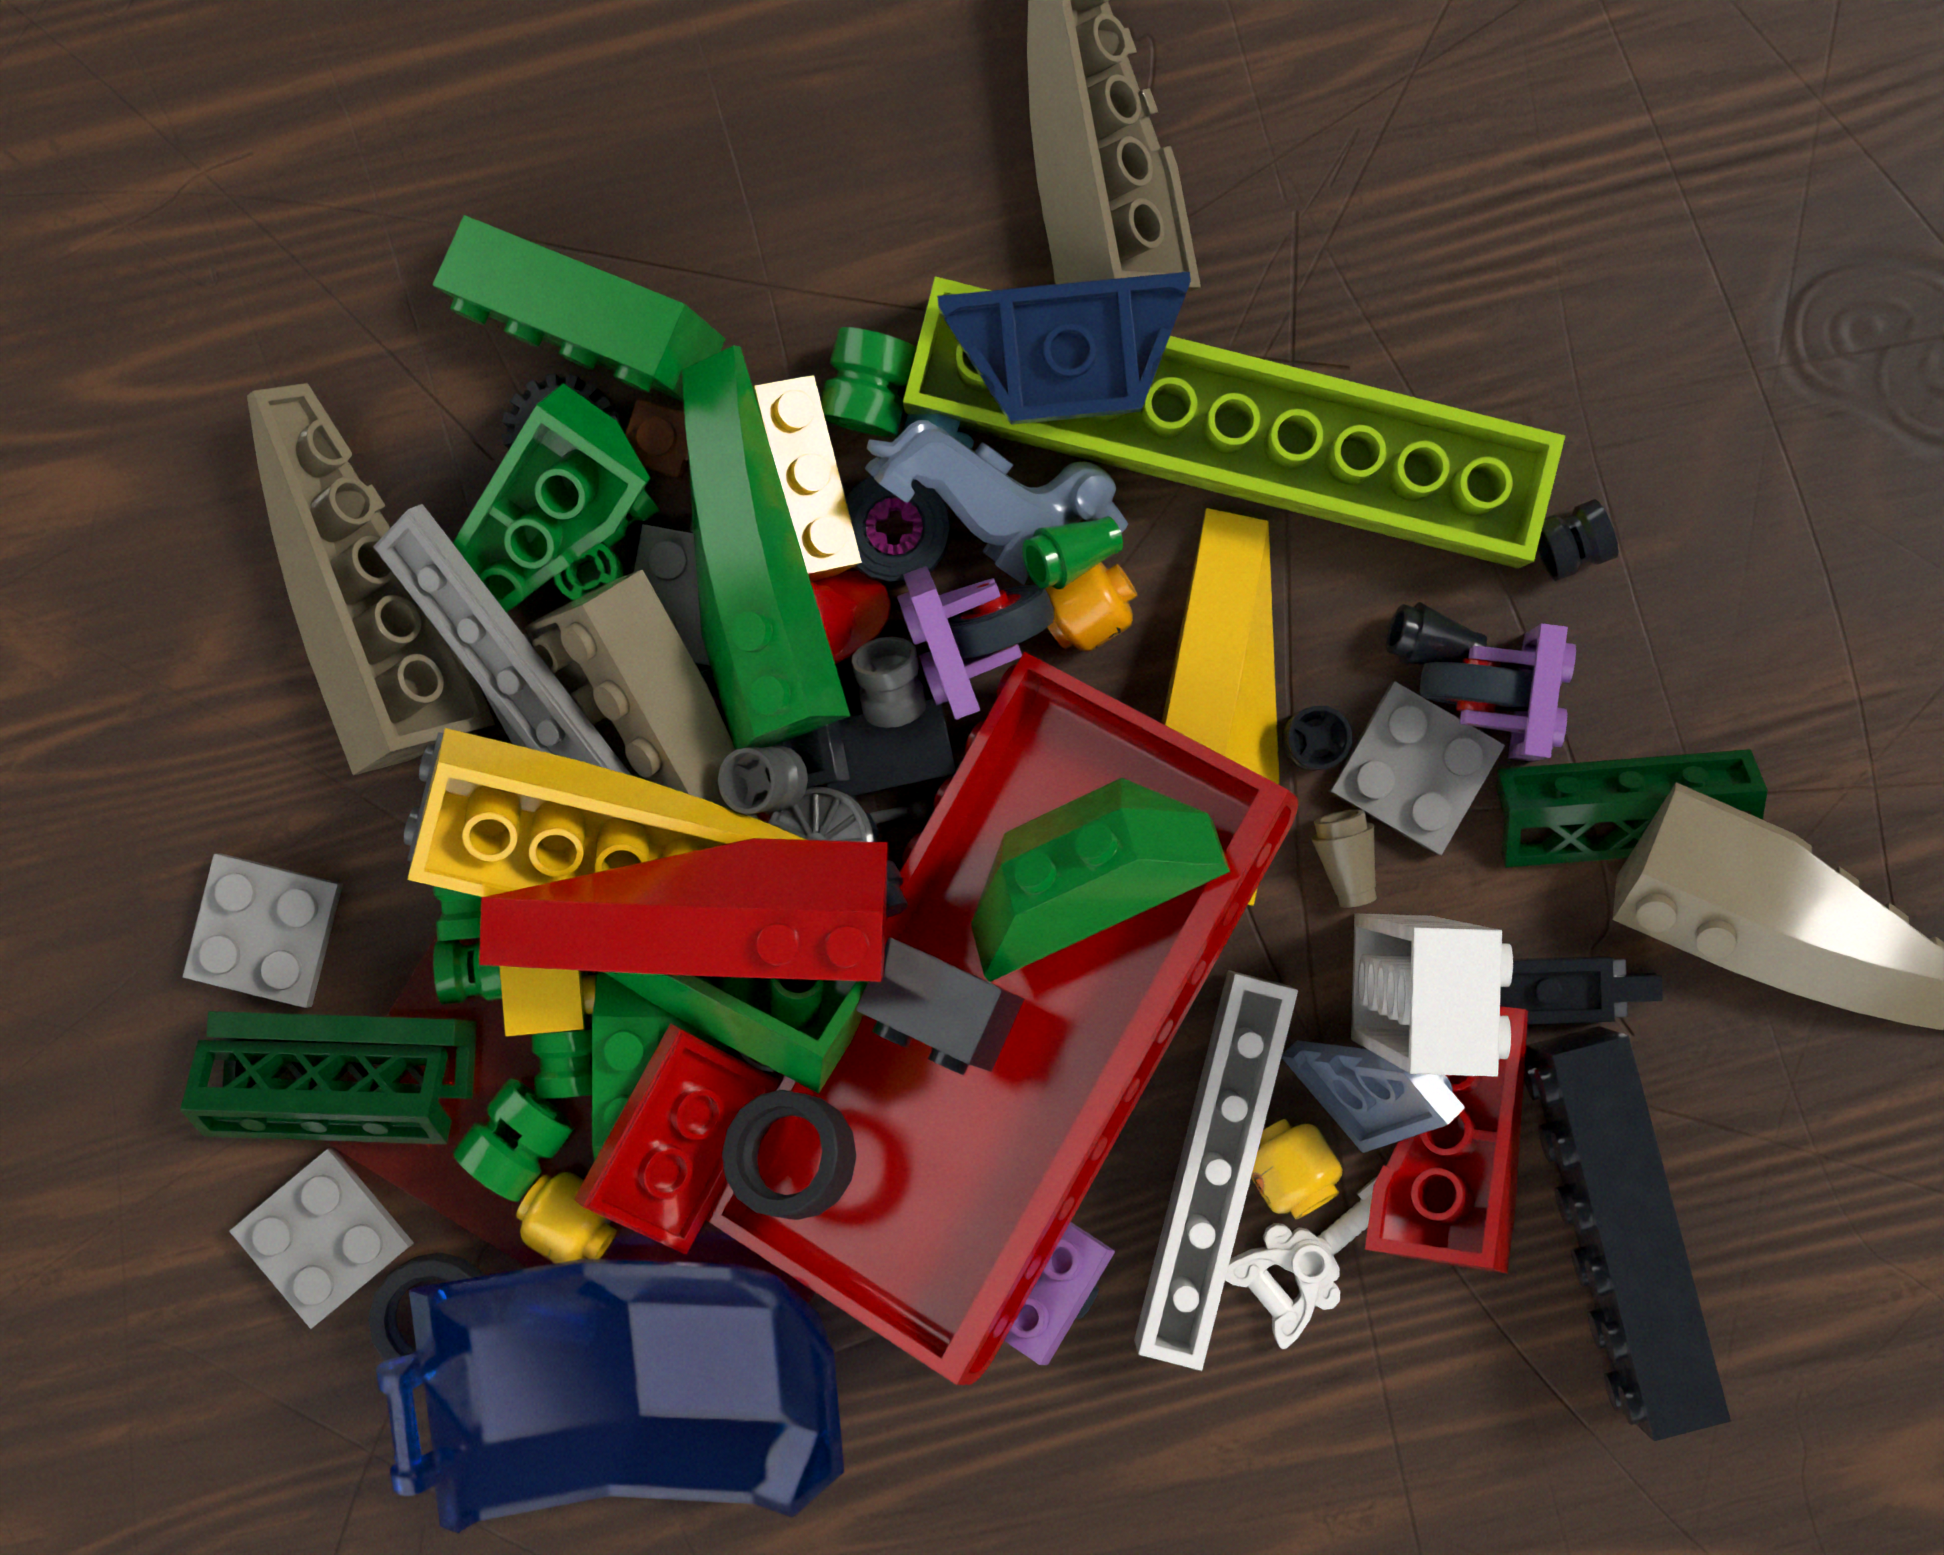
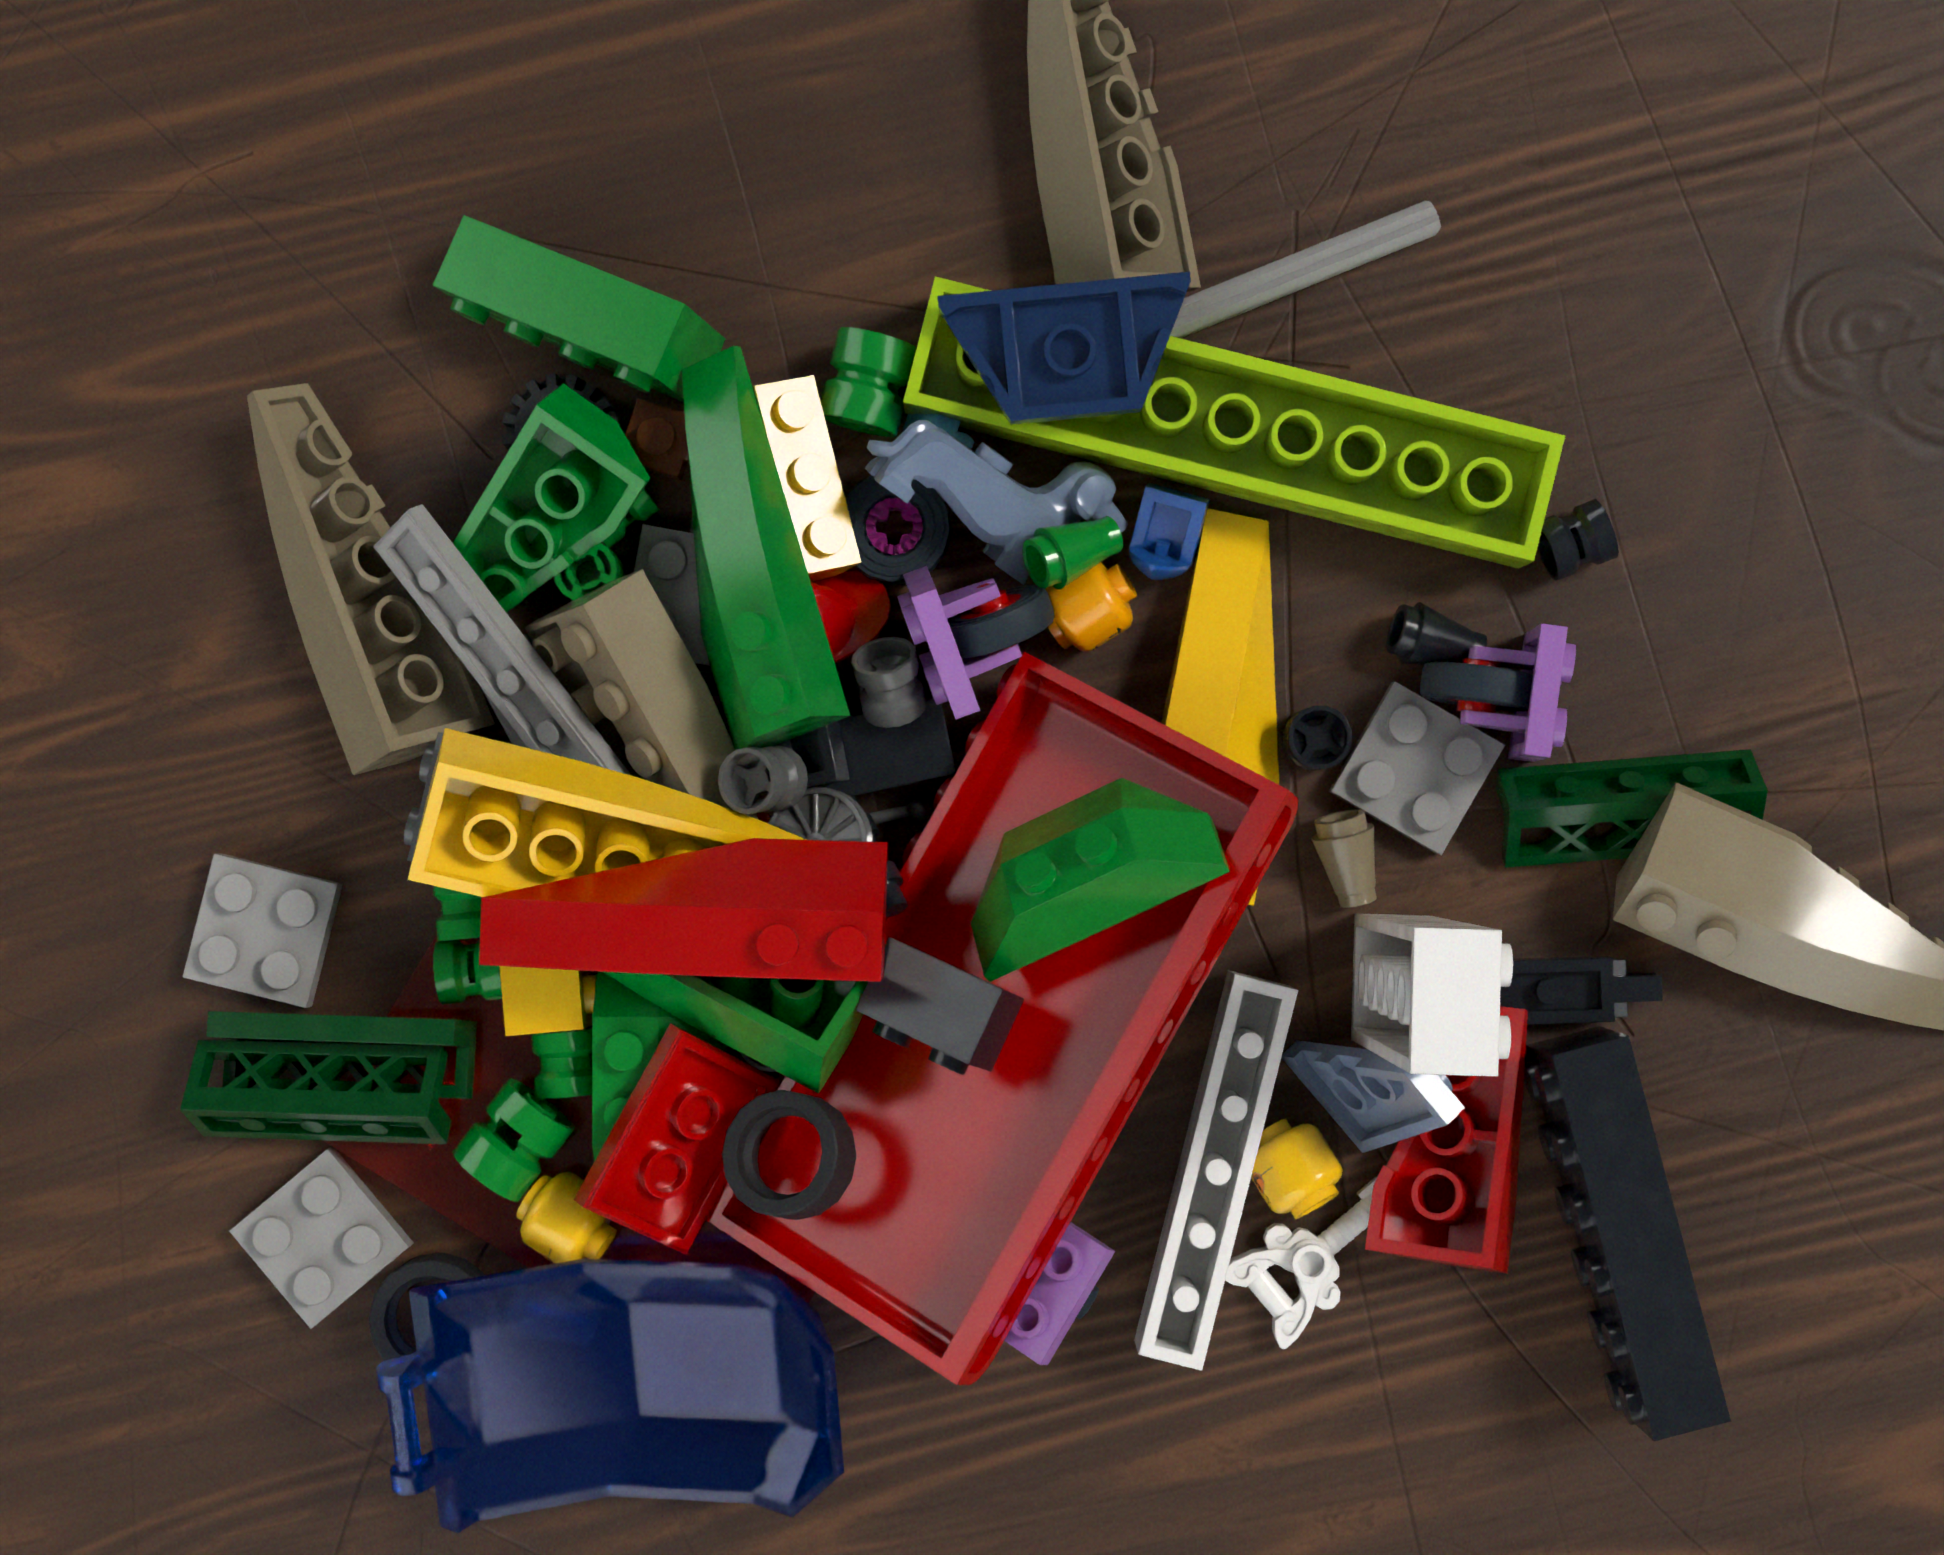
none -> blue plate [1129,483,1210,580]
none -> light grey axle [1170,201,1441,338]

